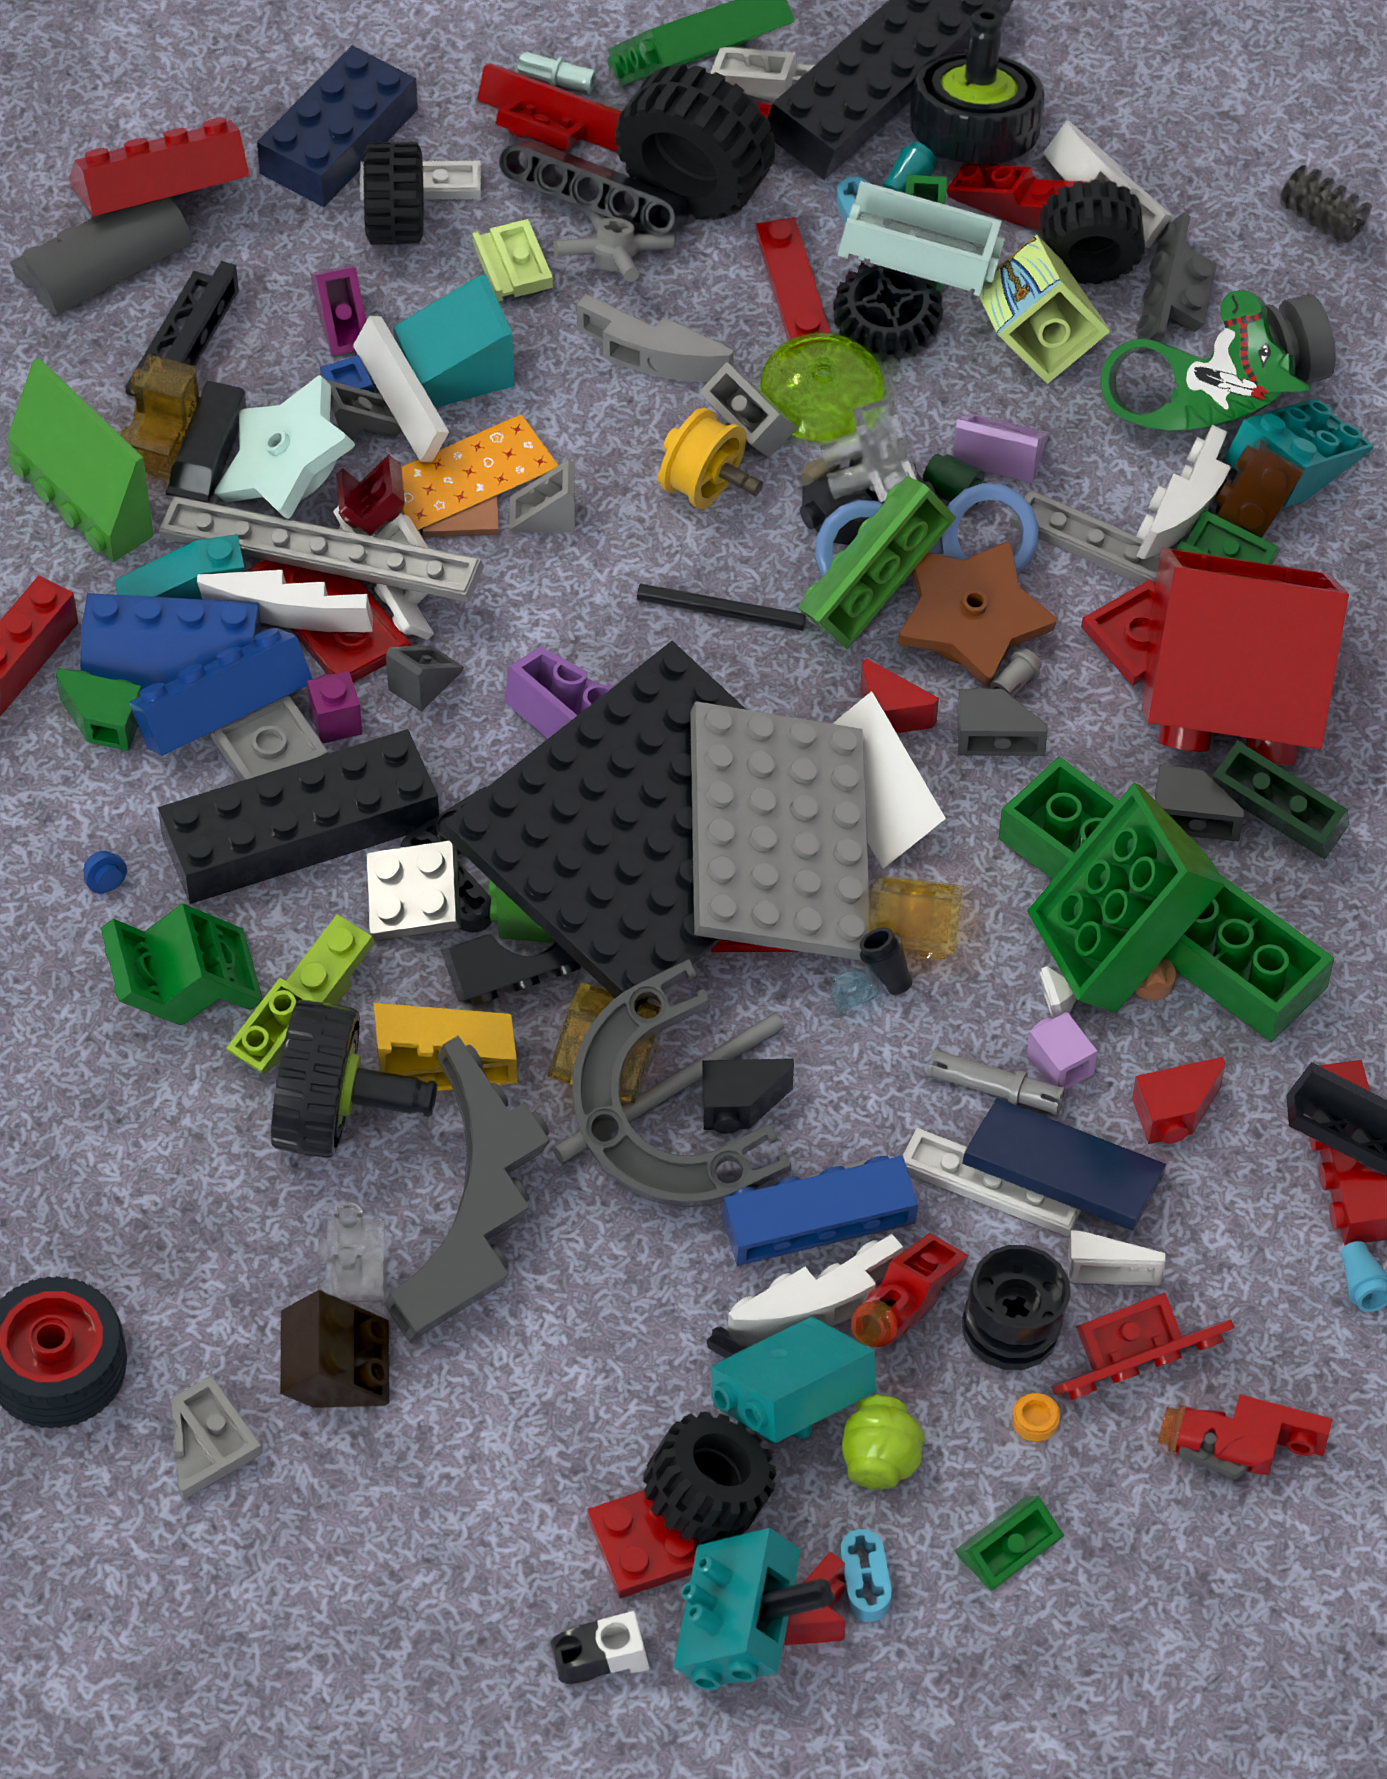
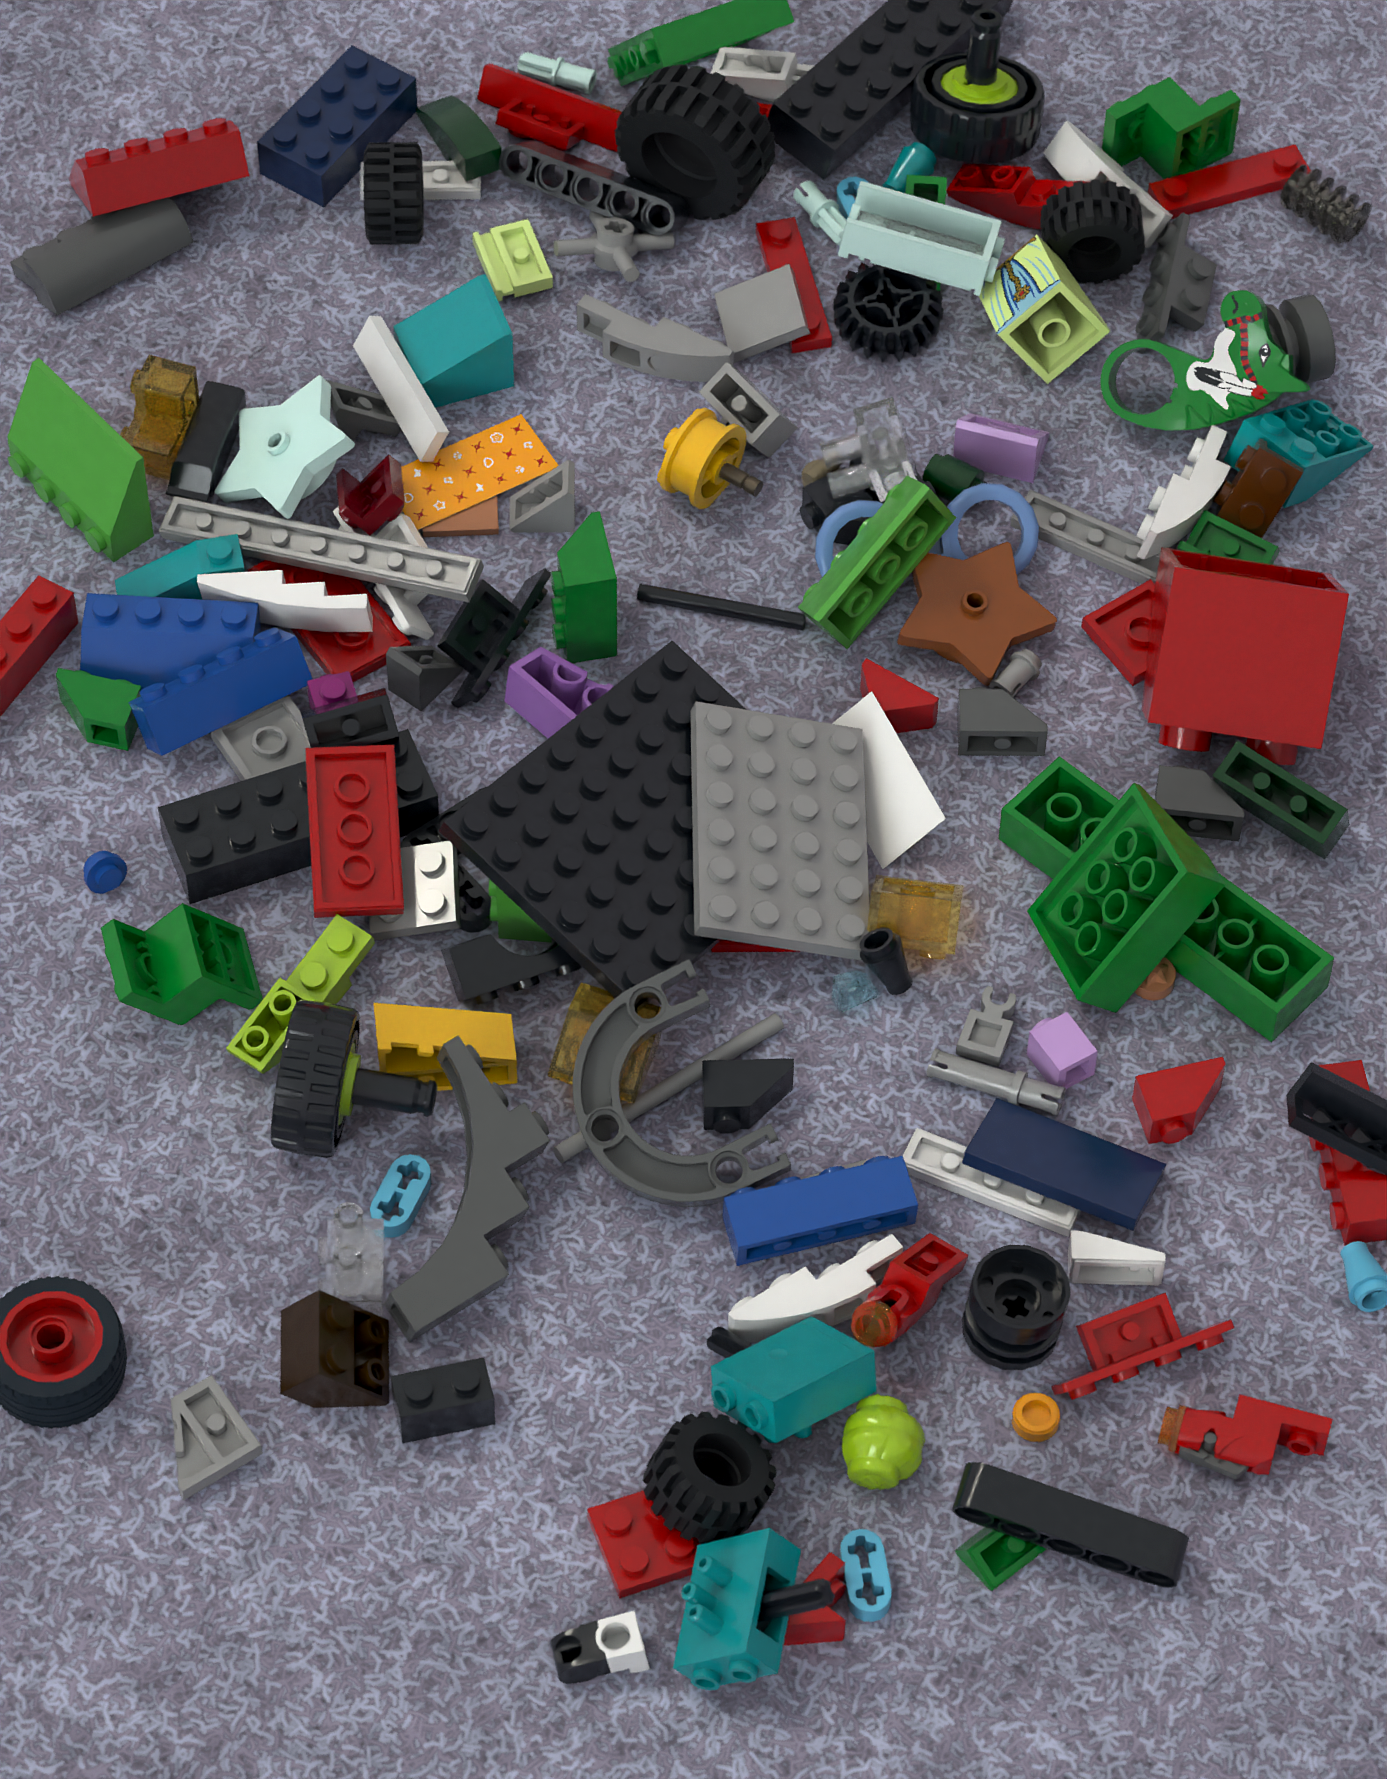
black fence [125,261,239,408] -> none
magenta slope [310,265,367,356] -> none
blue plate [320,355,374,392] -> none
clear neon green dish [760,333,884,442] -> none
white slope [1040,966,1077,1019] -> none
none -> black brick [301,688,399,748]
none -> red tile [305,745,404,918]
none -> medium azure beam [370,1154,432,1238]
none -> black brick [391,1357,495,1444]
none -> dark green slope [415,95,502,182]
none -> black bracket [437,568,551,708]
none -> green slope [551,511,617,663]
none -> light grey tile [714,264,810,363]
none -> light aqua axle [793,181,847,246]
none -> black beam [952,1462,1189,1588]
none -> light grey plate [956,986,1016,1067]
none -> green bracket [1102,77,1241,179]
none -> red plate [1148,144,1311,220]

